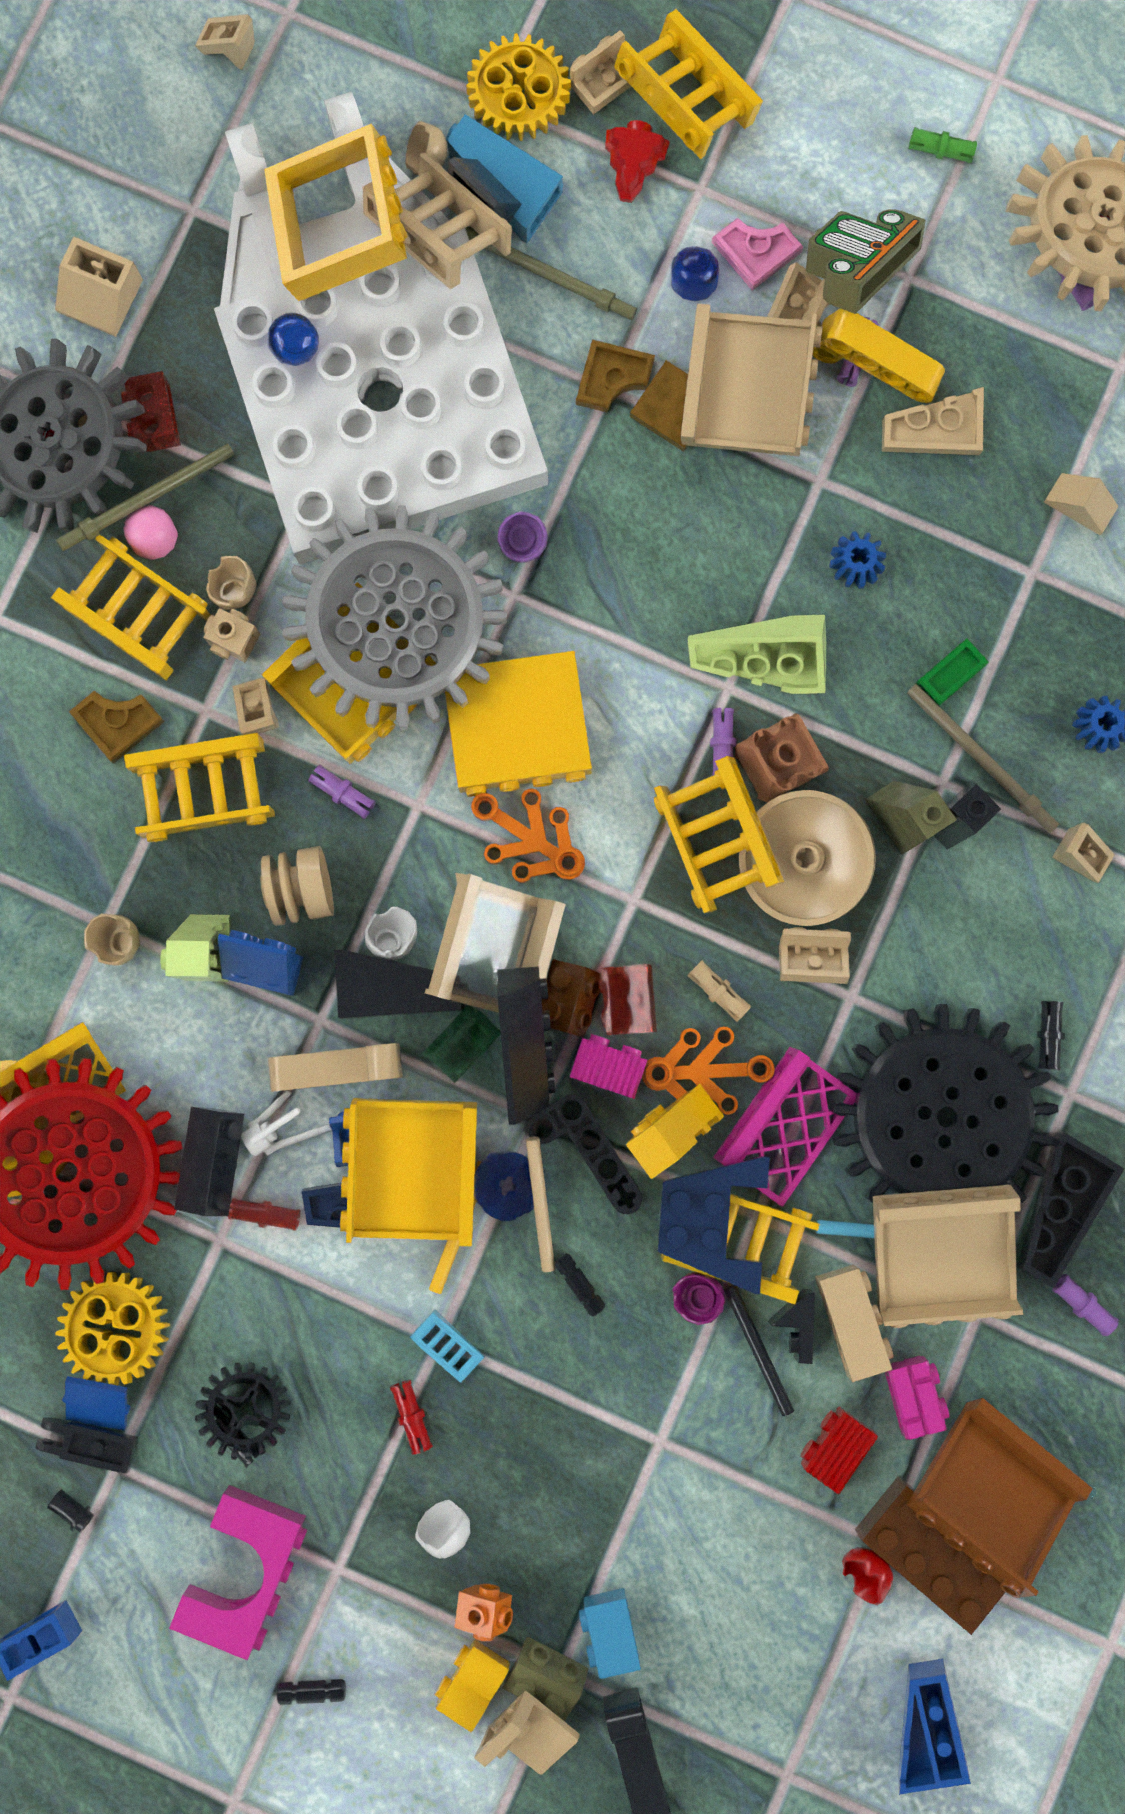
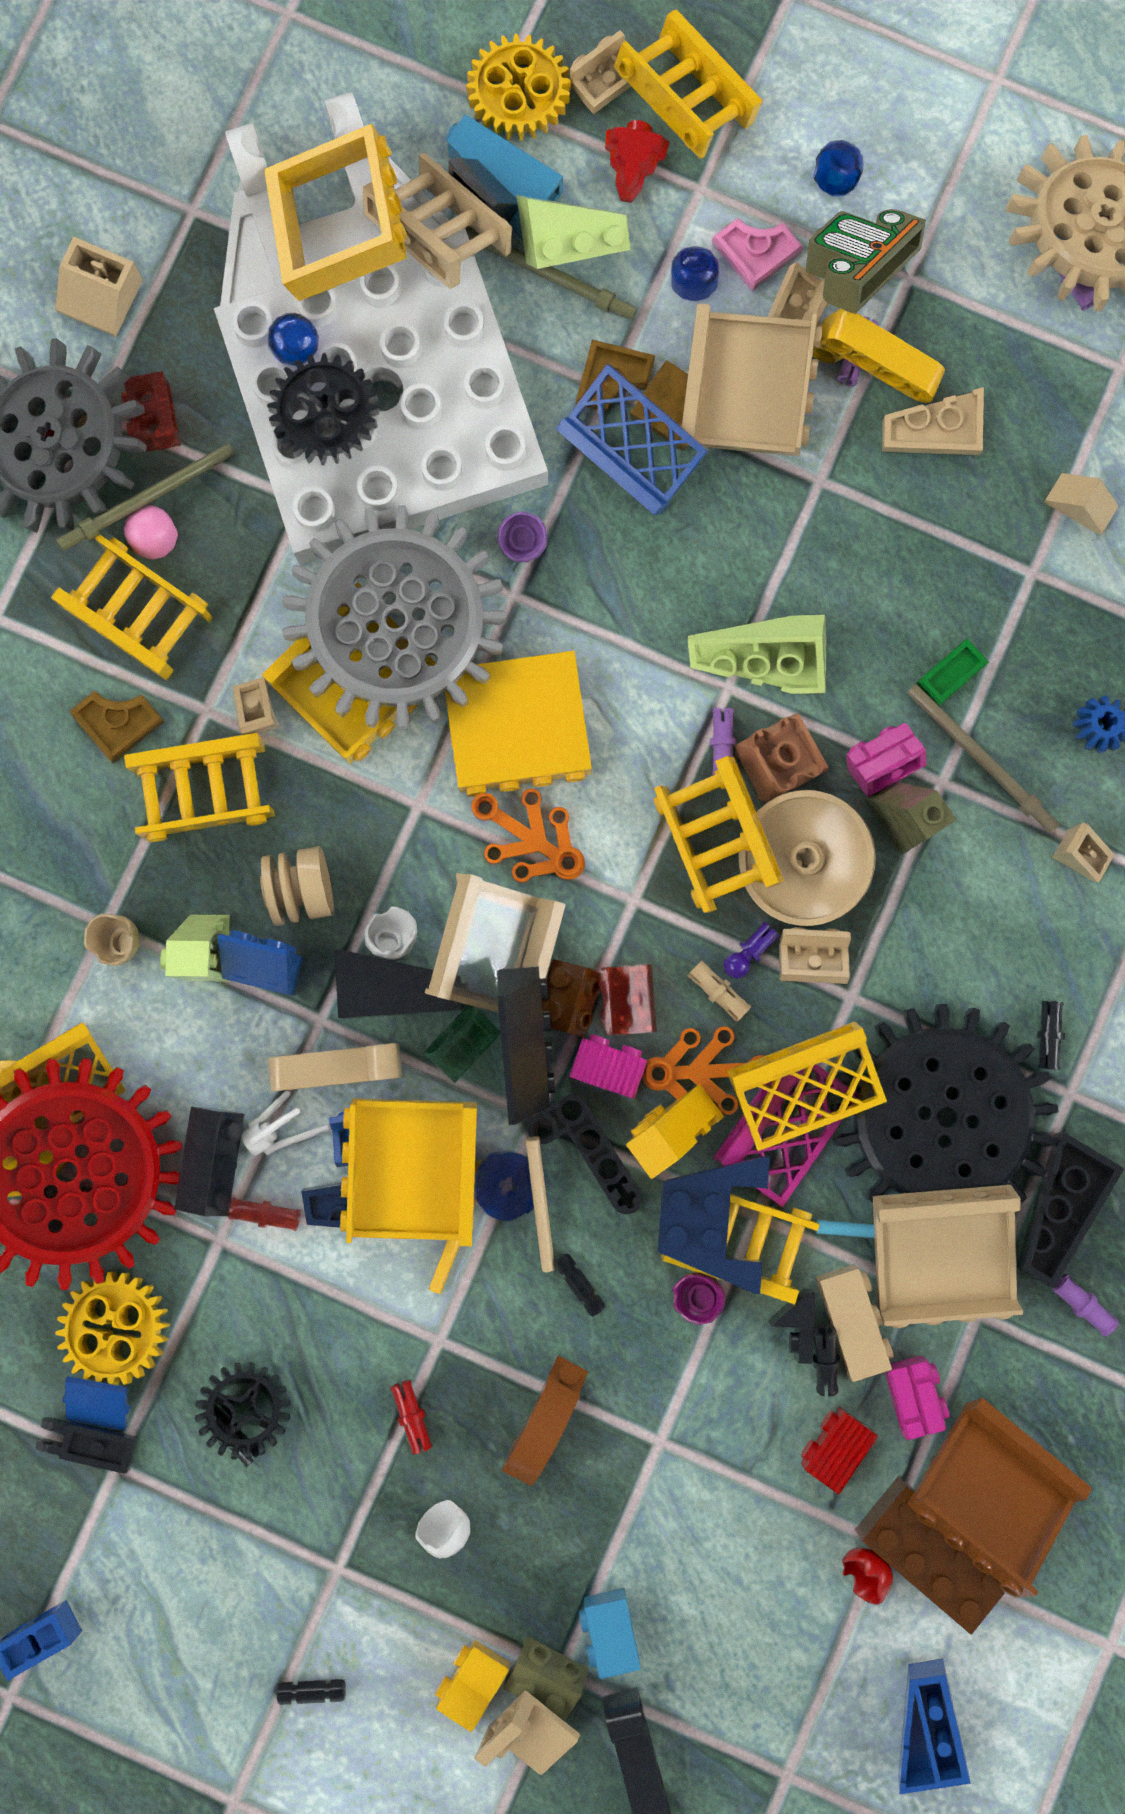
black pin [47,1489,94,1533] -> none
dark pink arch [169,1485,308,1660] -> none
tan slope [195,14,255,70] -> none
tan brick [203,608,260,663] -> none
tan hair [206,556,257,610] -> none
medium lavender pin [308,764,376,819] -> none
tan hair [405,121,447,176] -> none
medium azure slope [410,1309,485,1383] -> none
orange brick [454,1584,513,1641] -> none
black bar [723,1284,795,1416] -> none
blue gear [829,531,887,589] -> none
bright green pin [908,127,977,164] -> none
black slope [933,779,1001,850] -> none
none -> black gear [267,353,379,465]
none -> dark orange arch [501,1356,589,1487]
none -> yellowish green wedge [516,195,631,269]
none -> blue fence [556,364,709,515]
none -> dark purple pin [724,922,780,979]
none -> yellow fence [727,1022,887,1151]
none -> clear blue hair [813,140,864,197]
none -> black pin [813,1325,840,1397]
none -> dark pink brick [846,723,926,797]

